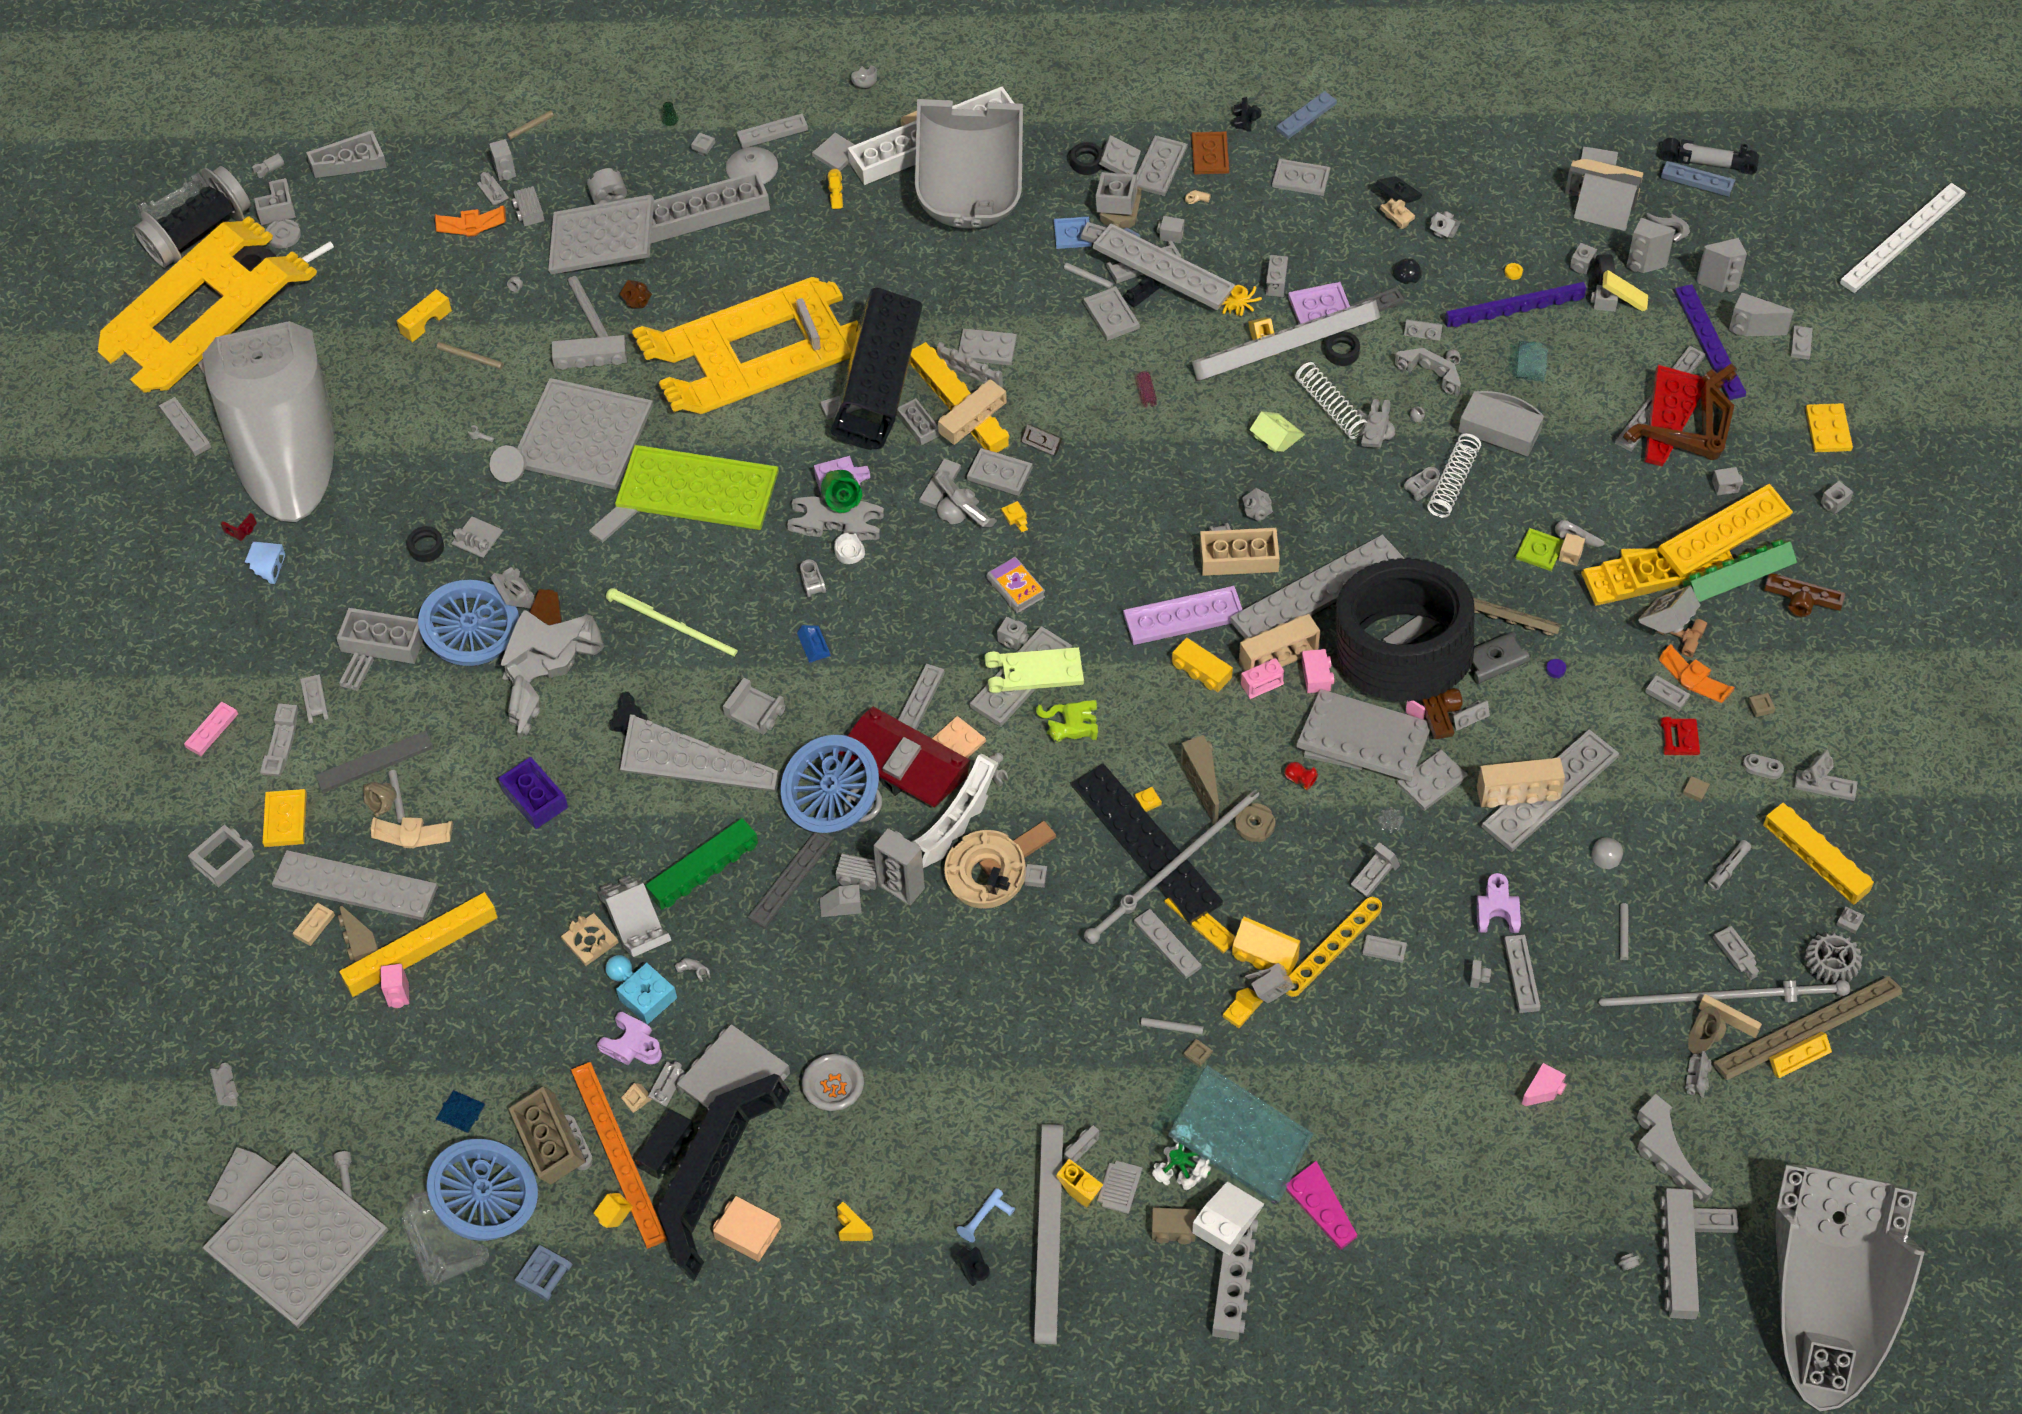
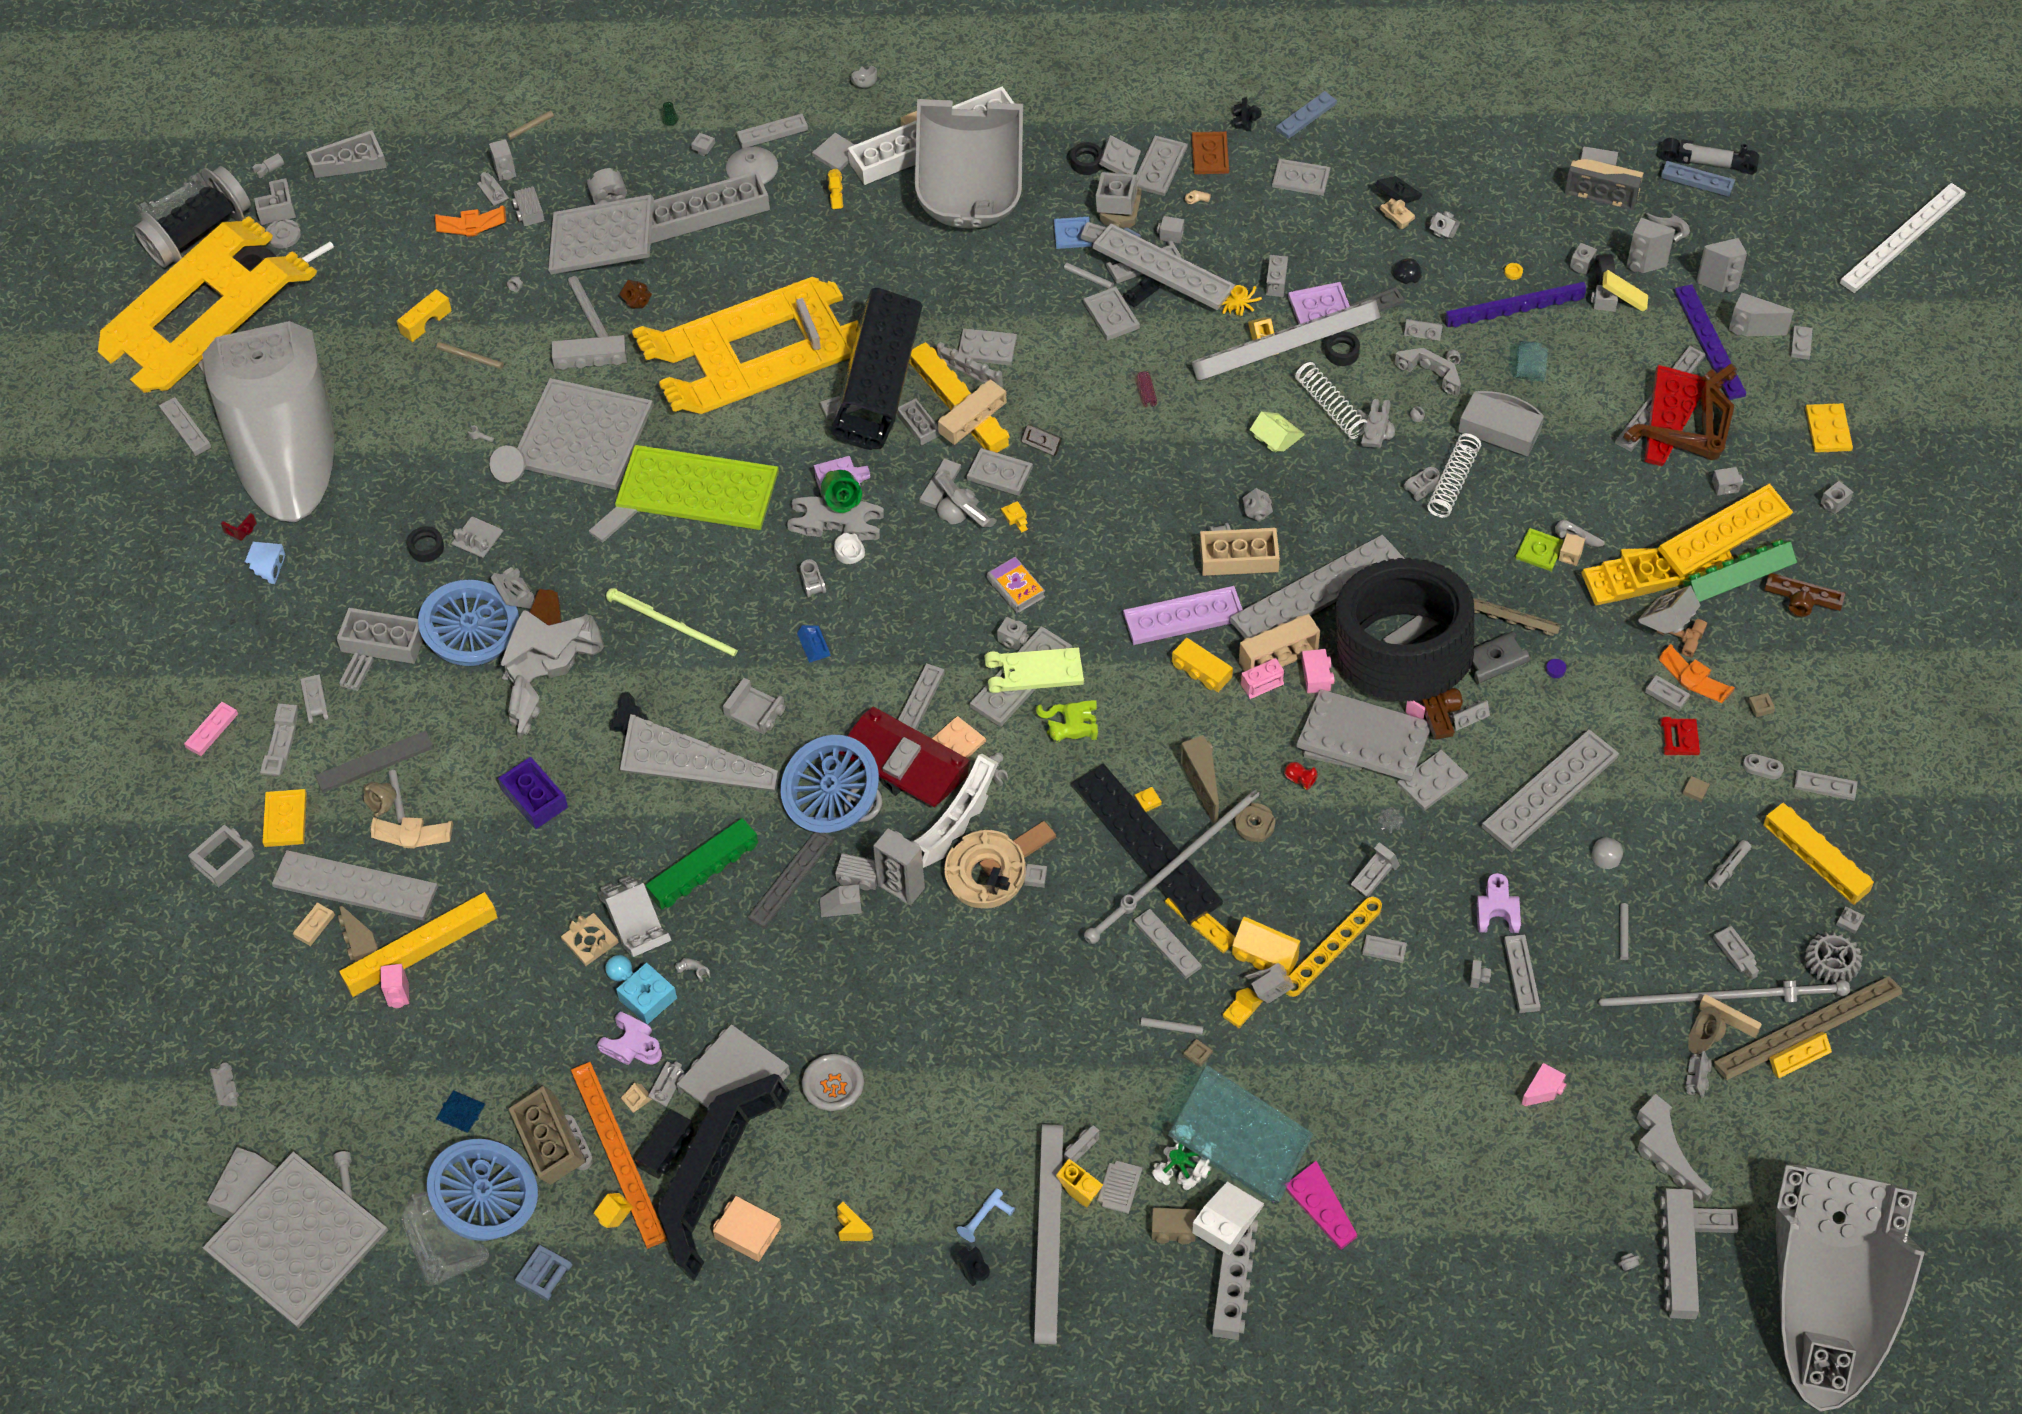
tan brick [1477,758,1565,808] -> none
light grey piece [1574,173,1637,231] -> none
light grey hinge [1802,749,1833,785] -> none

